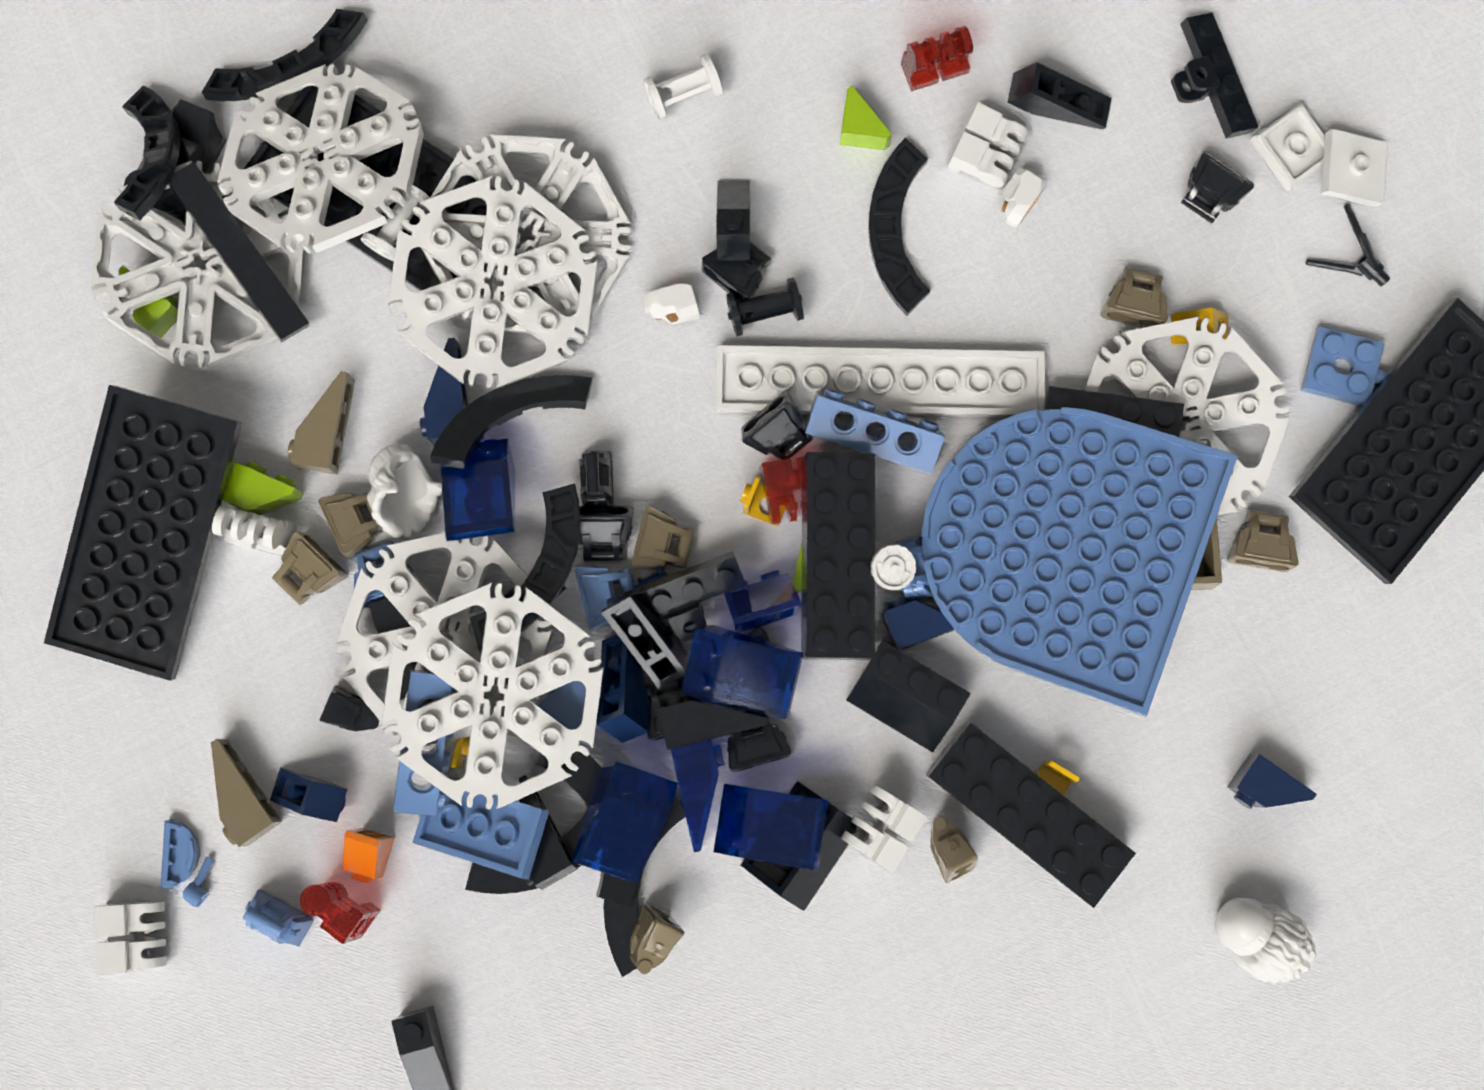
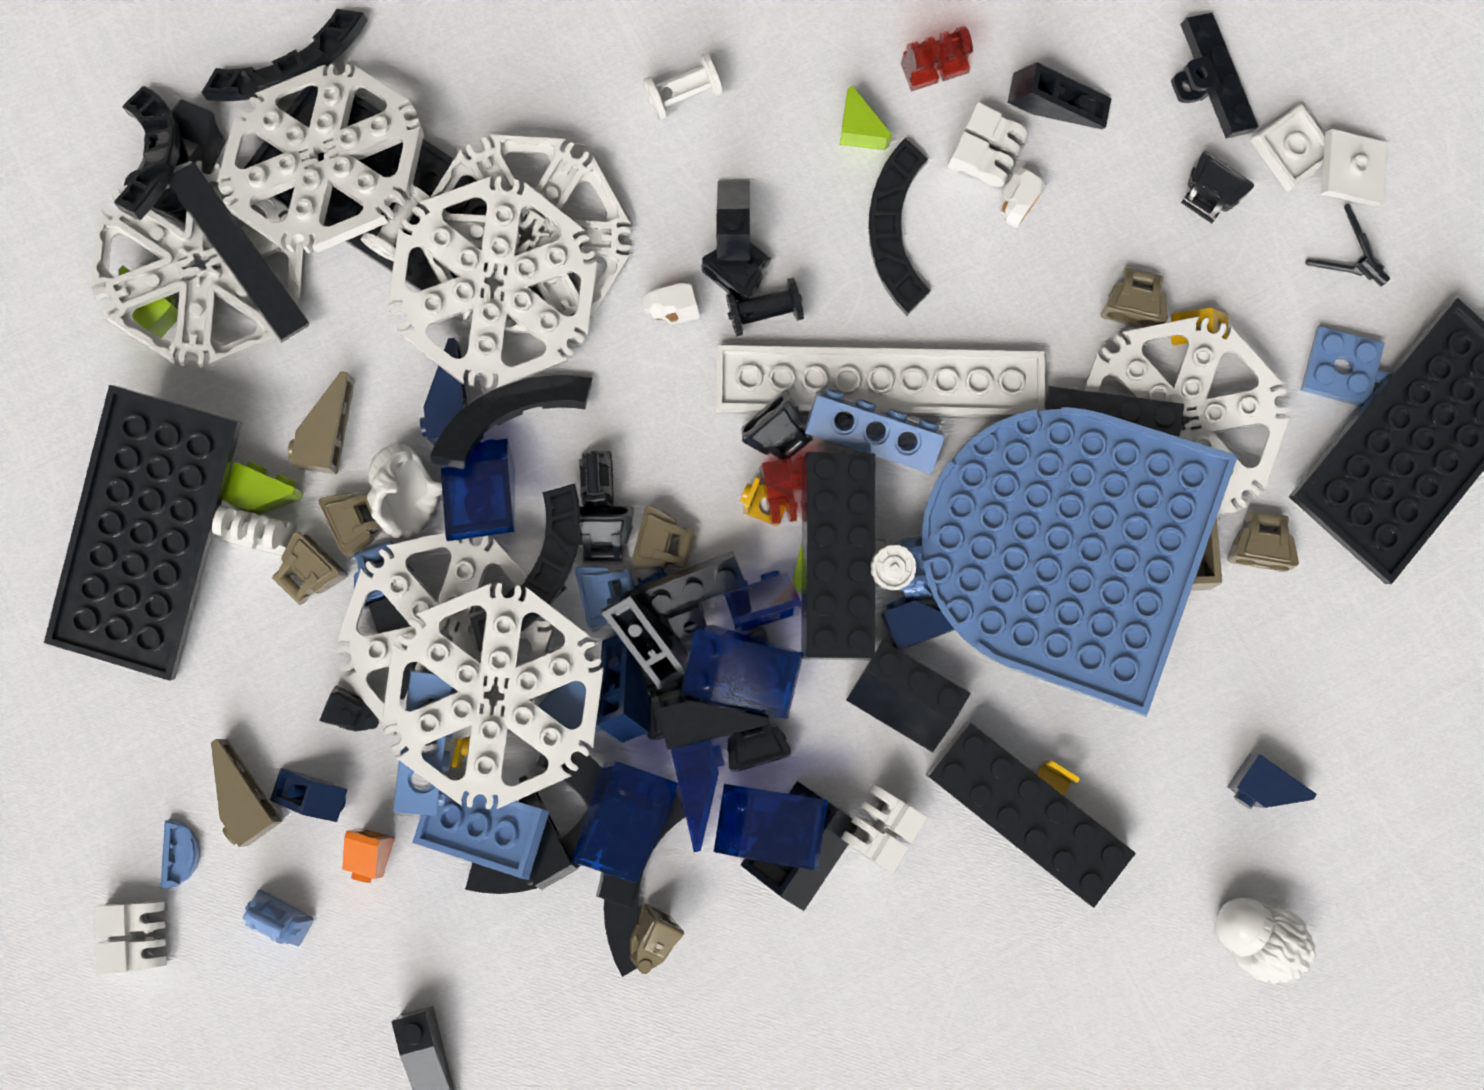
medium blue hand [183,857,214,907] -> none
clear red legs [300,882,381,944] -> none
dark tan piece [930,817,978,883] -> none

